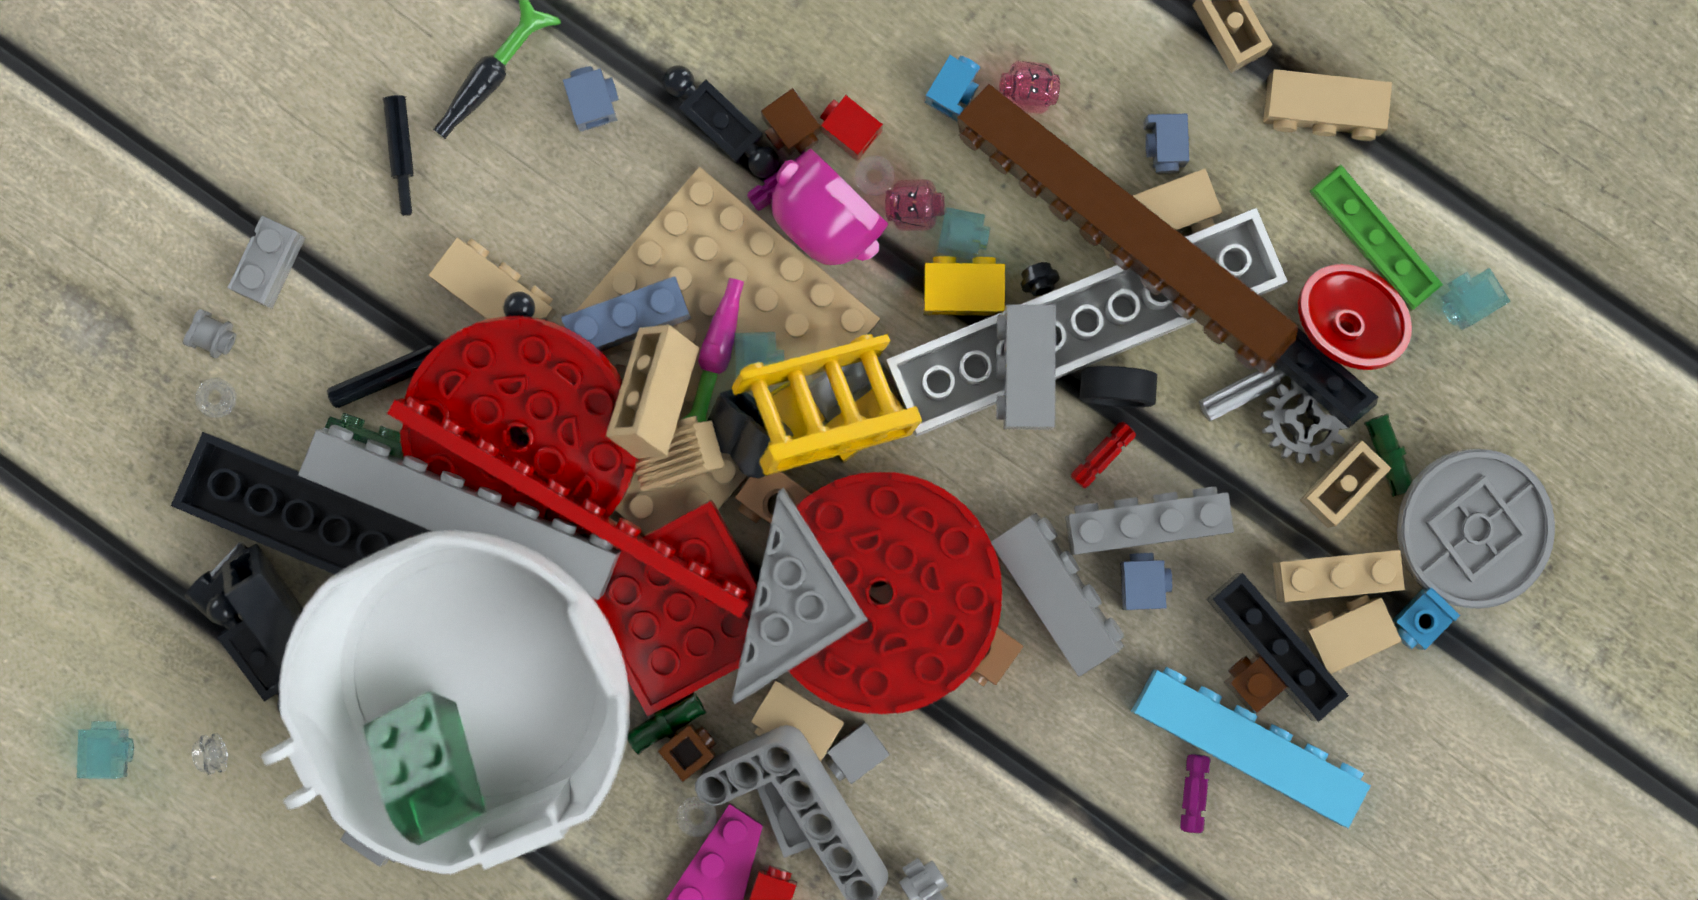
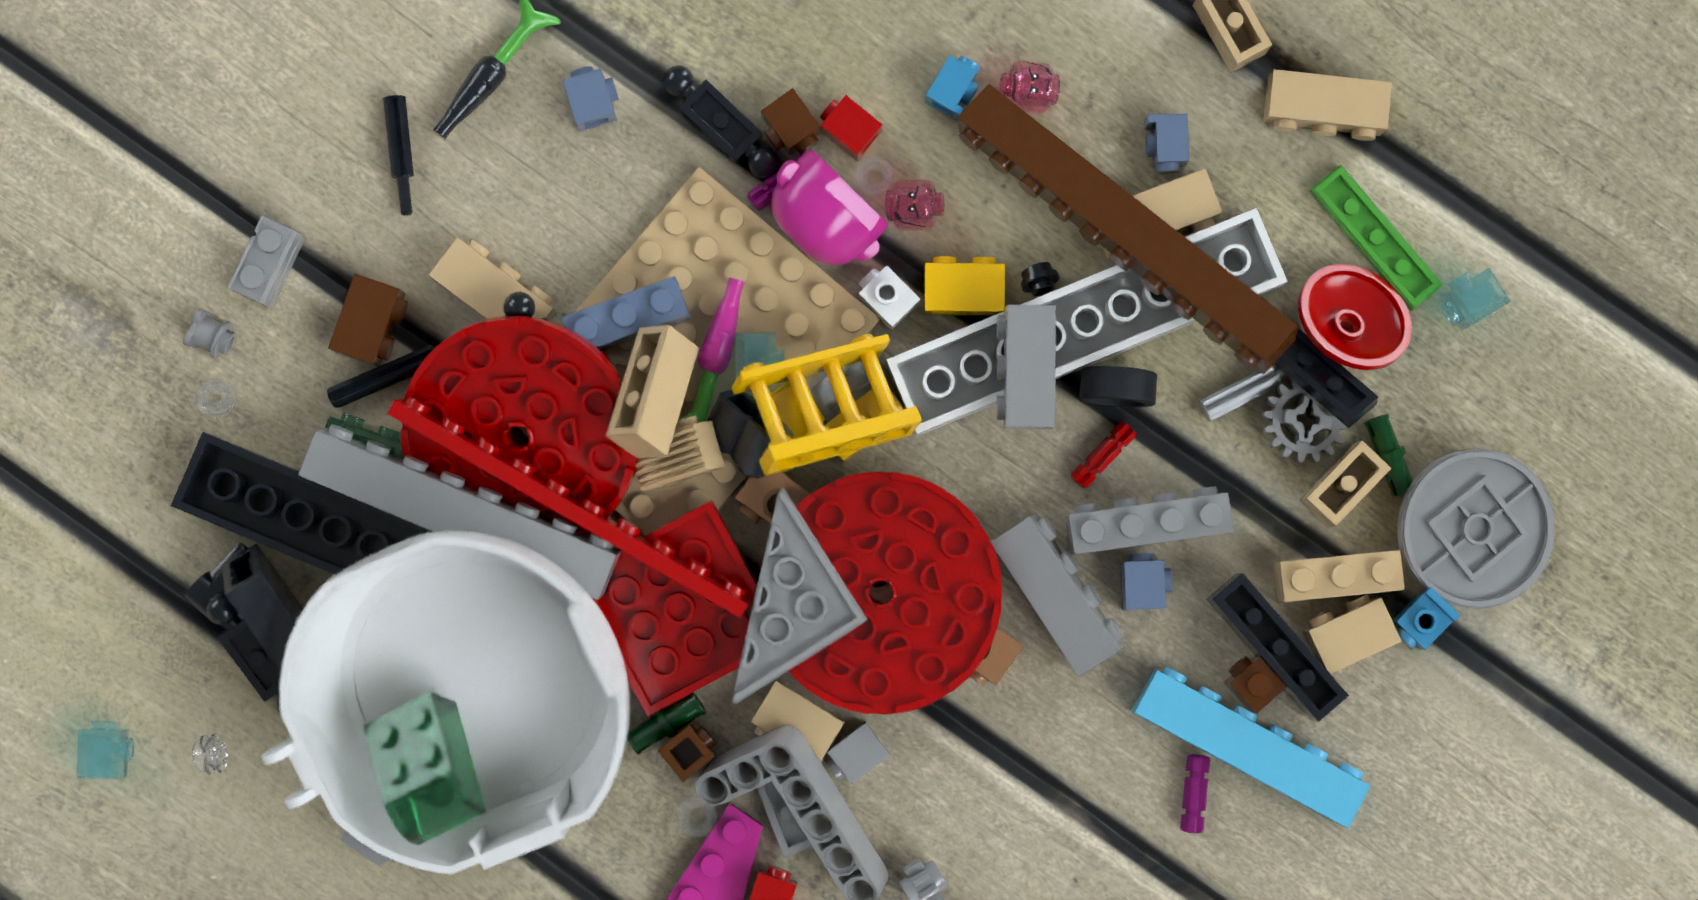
clear light blue brick [937,207,991,259] -> none
none -> reddish brown brick [328,273,408,367]
none -> white brick [858,265,920,331]

